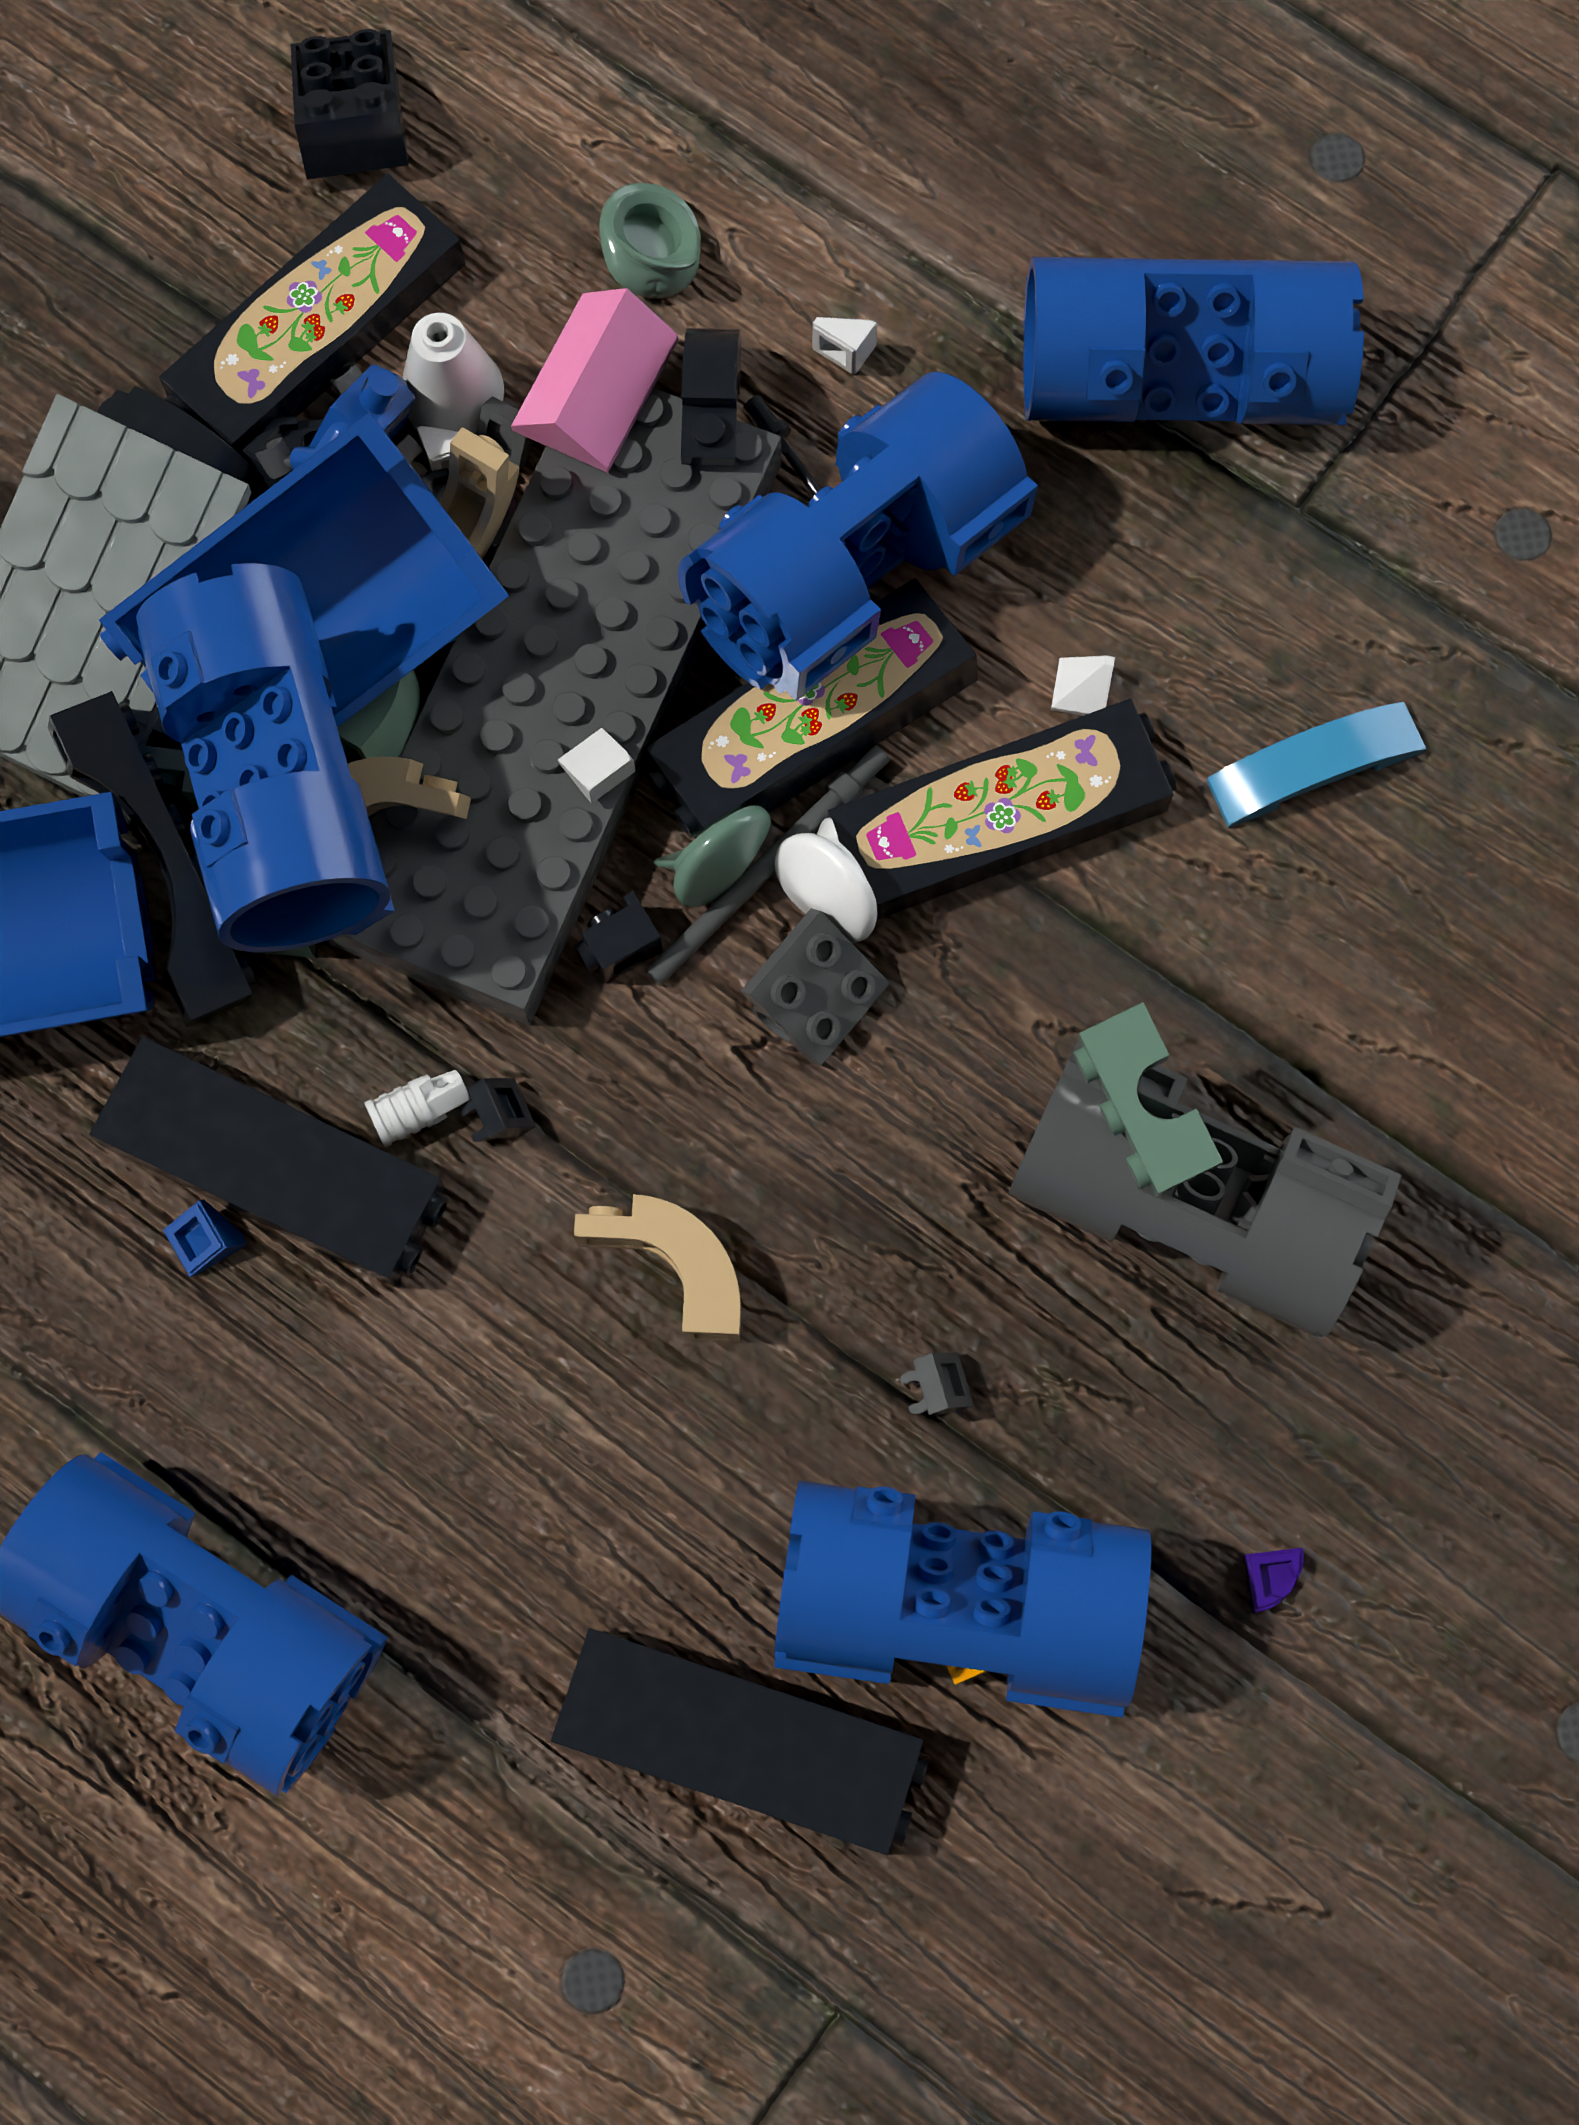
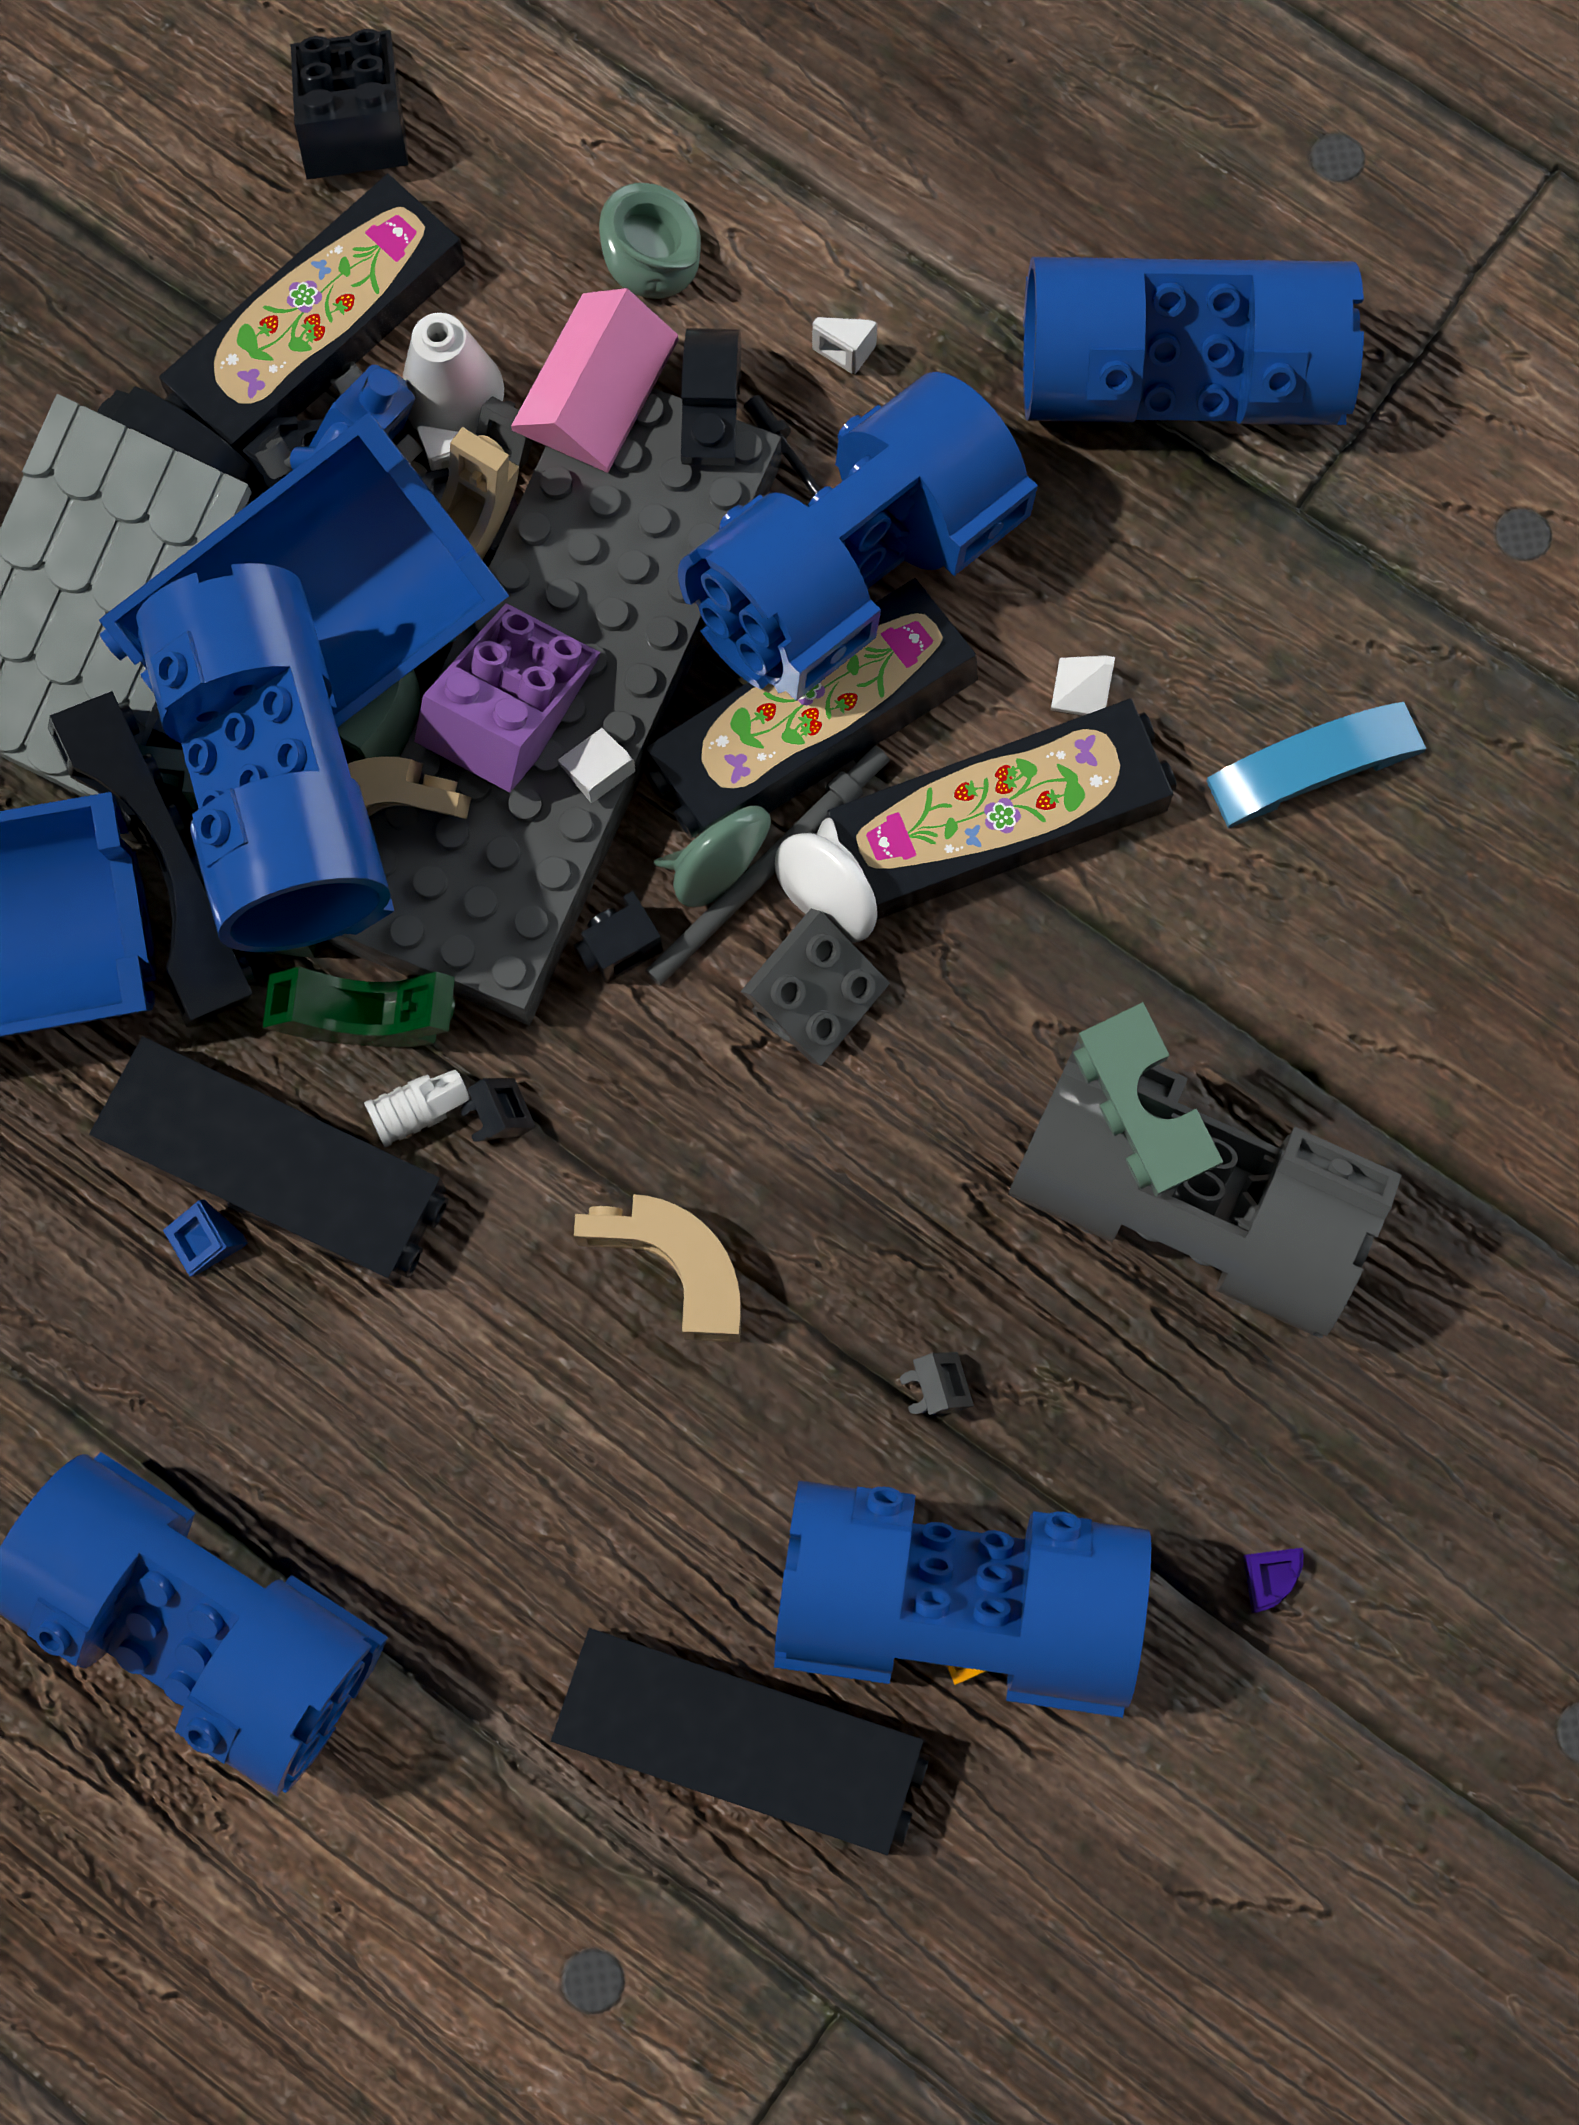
none -> dark green arch [263,967,455,1047]
none -> medium lavender slope [414,603,600,792]

